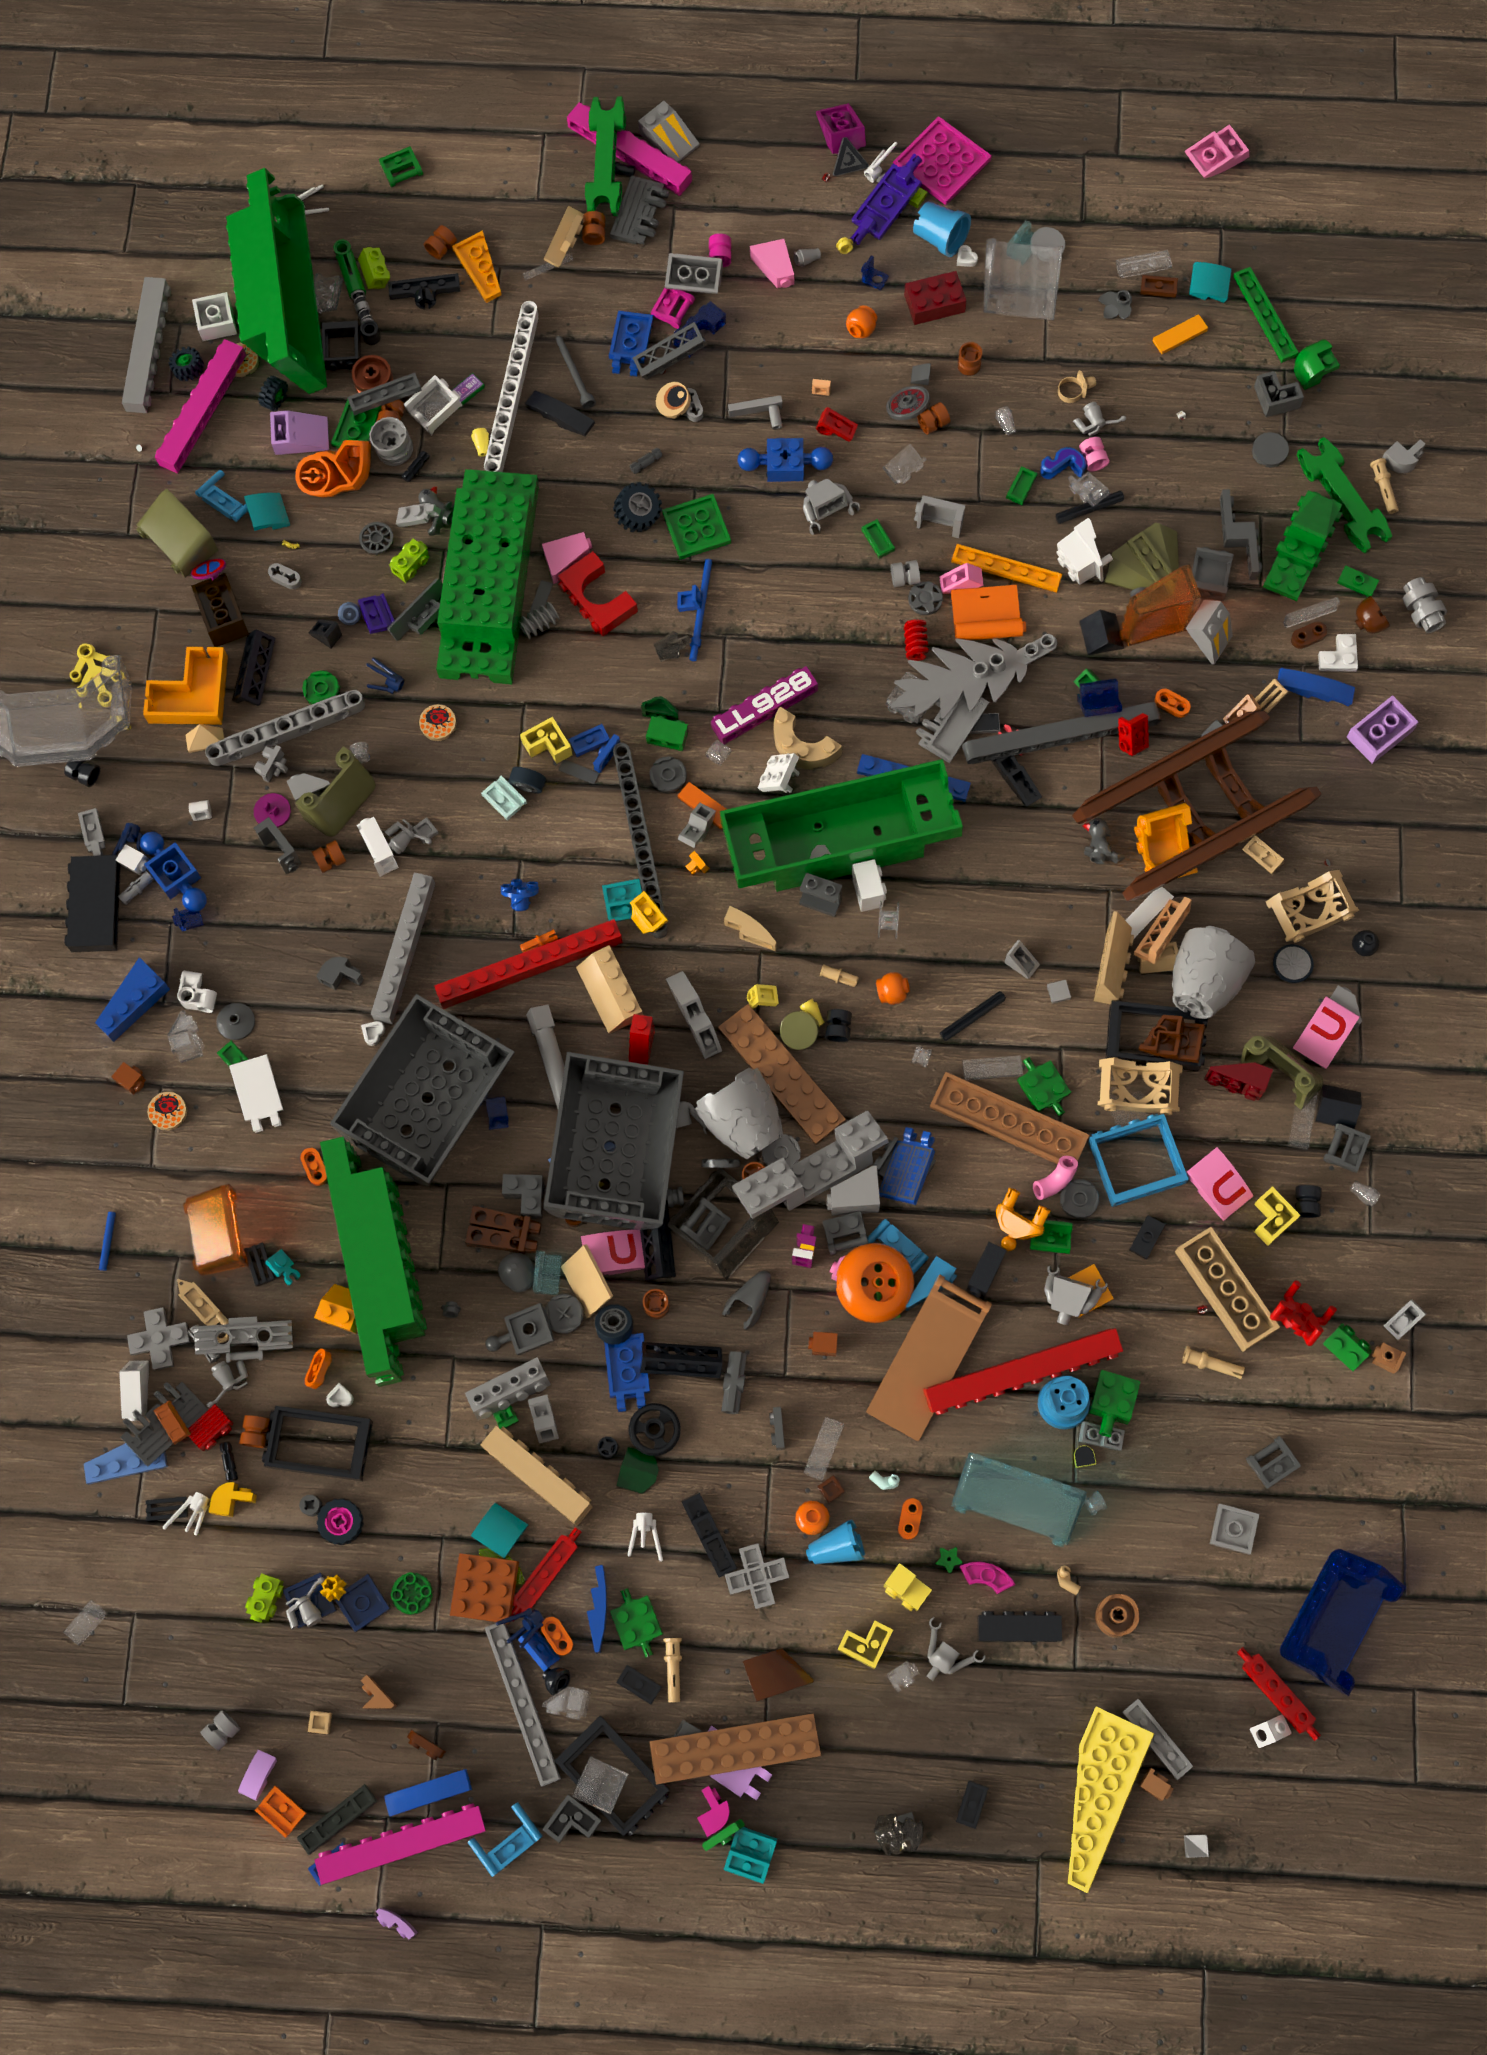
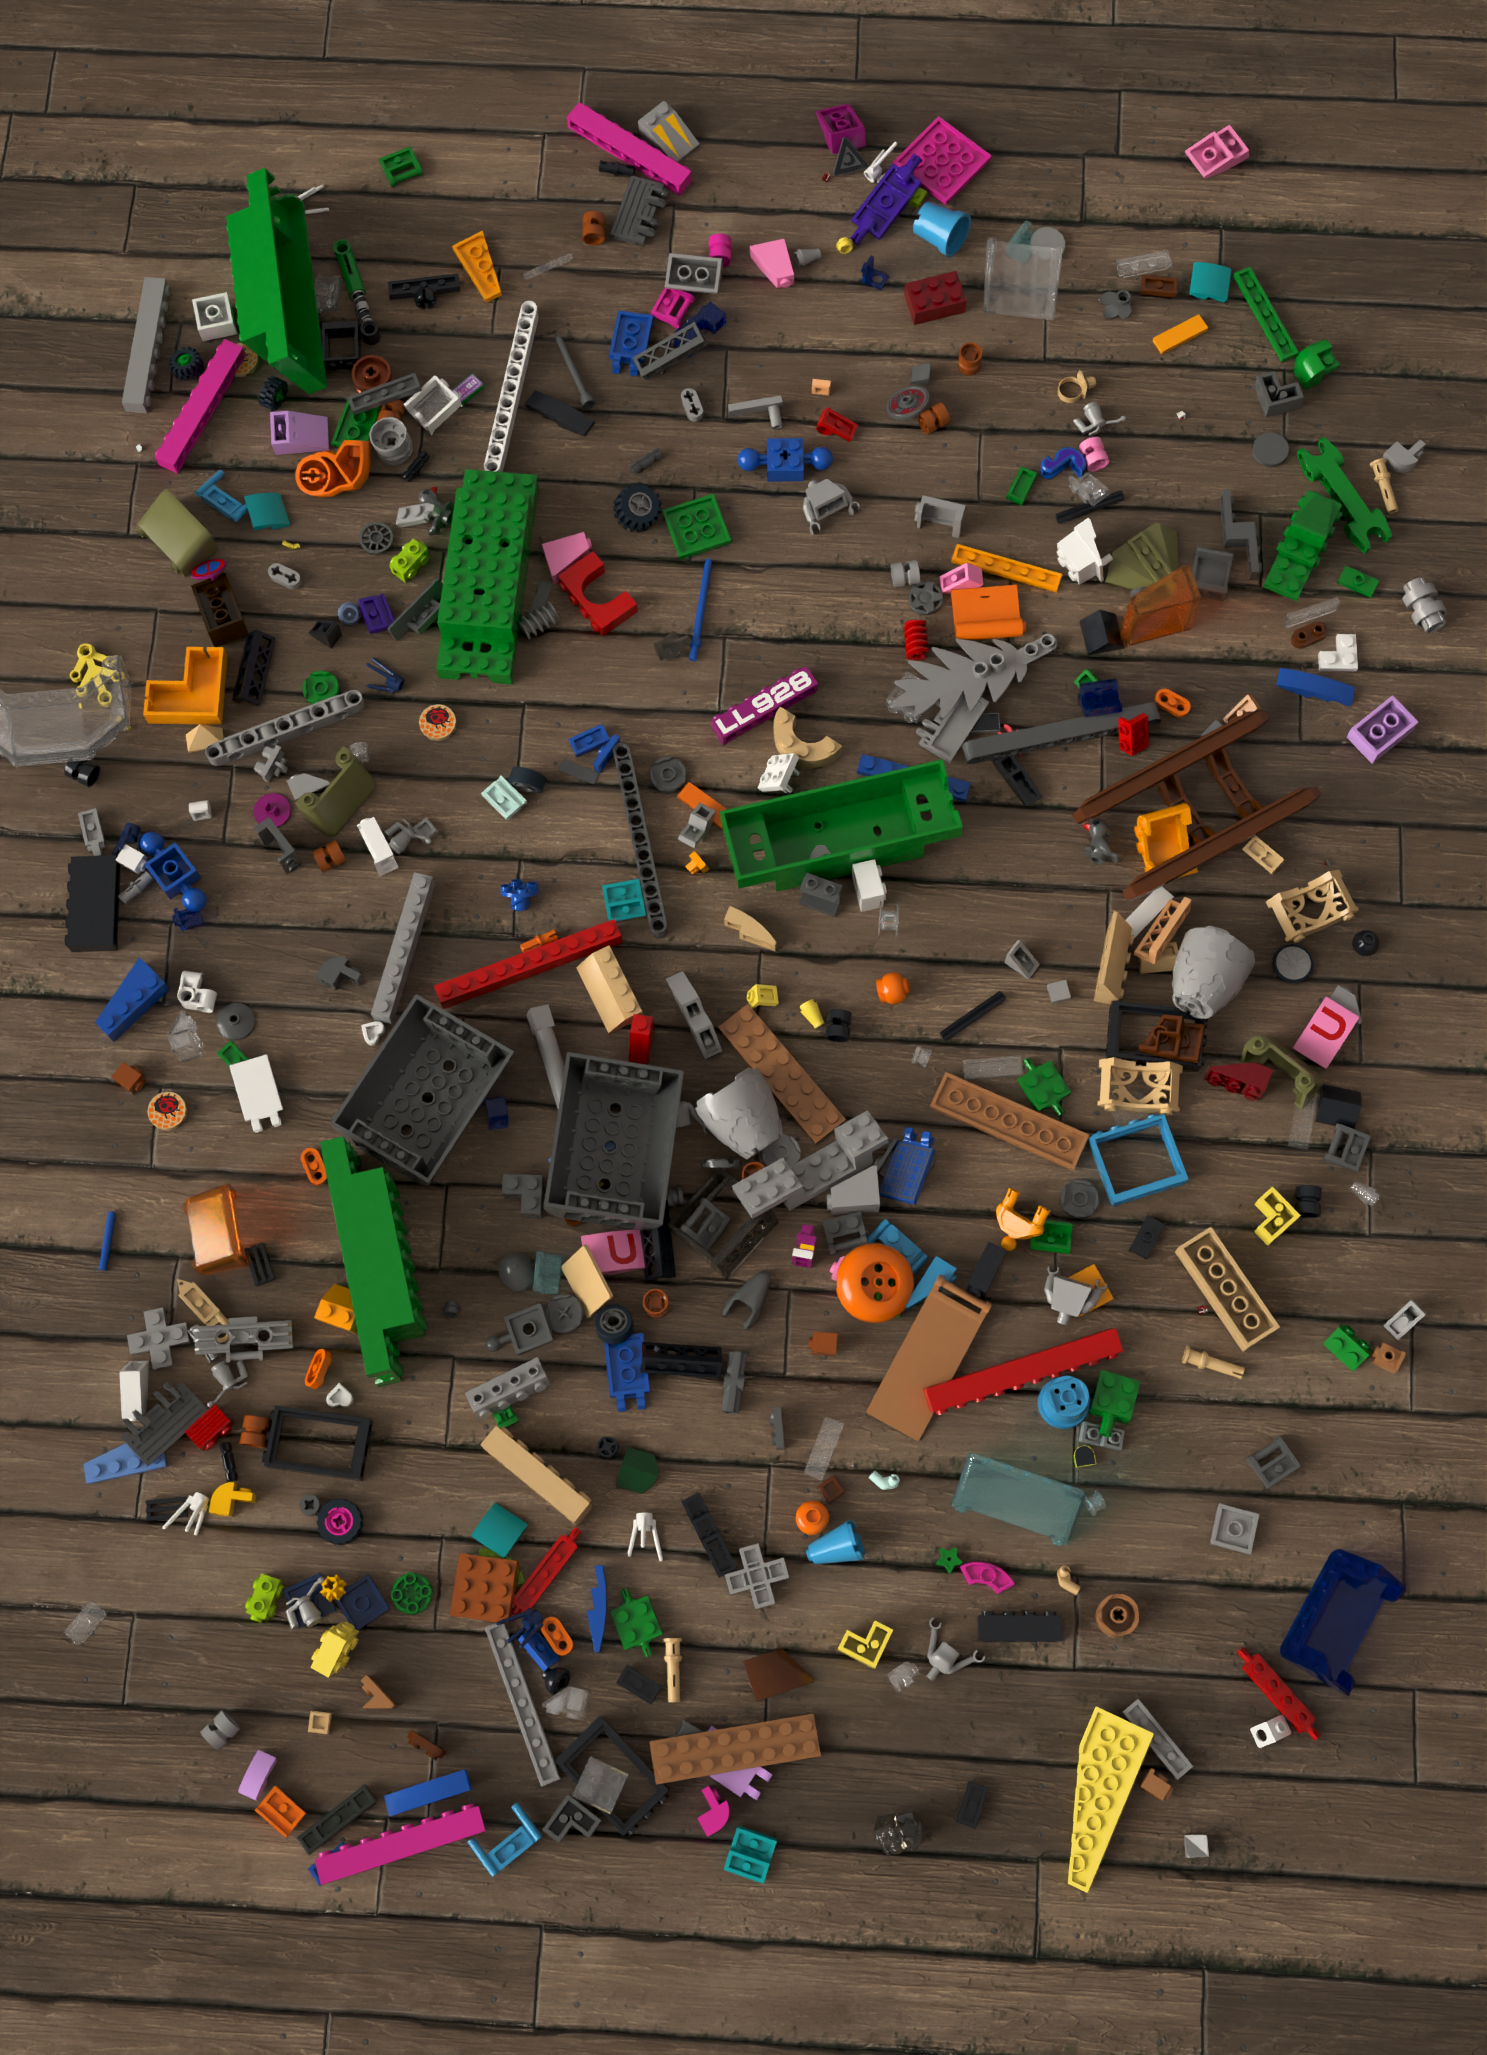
dark orange tile [153,1400,191,1445] -> none
teal plate [265,1249,300,1286] -> none
lime brick [358,247,390,289] -> none
lavender slope [376,1908,418,1940] -> none
dark orange wheel [423,225,457,260] -> none
reddish brown hips [465,1206,542,1254] -> none
light yellow cone [471,428,489,457] -> none
light yellow brick [520,717,573,764] -> none
light grey brick [528,1395,559,1444] -> none
tan bracket [544,206,584,268] -> none
green piece [585,96,626,216] -> none
black wheel [629,1403,681,1456] -> none
yellow slope [630,891,668,934] -> none
dark green slope [641,696,680,721] -> none
green brick [646,716,689,752] -> none
tile [656,382,691,419] -> none
blue bracket [677,585,703,612] -> none
green plate [702,1819,746,1851] -> none
clear tile [705,739,732,766] -> none
olive tile [780,1011,819,1050] -> none
tan axle [820,964,859,987] -> none
orange piece [846,305,877,339] -> none
green tile [861,519,895,559] -> none
clear bracket [882,444,927,485] -> none
light yellow brick [883,1563,932,1612] -> none
orange plate [898,1498,923,1540] -> none
white tile [957,245,978,267] -> none
clear cone [995,406,1016,435] -> none
bright pink cylinder [1033,1156,1078,1200] -> none
light grey slope [1186,600,1233,665] -> none
bright pink slope [1187,1147,1253,1221] -> none
tan tile [1255,679,1289,714] -> none
red plate [1270,1280,1337,1346] -> none
reddish brown cylinder [1355,596,1390,634] -> none
none -> light yellow brick [310,1621,359,1678]

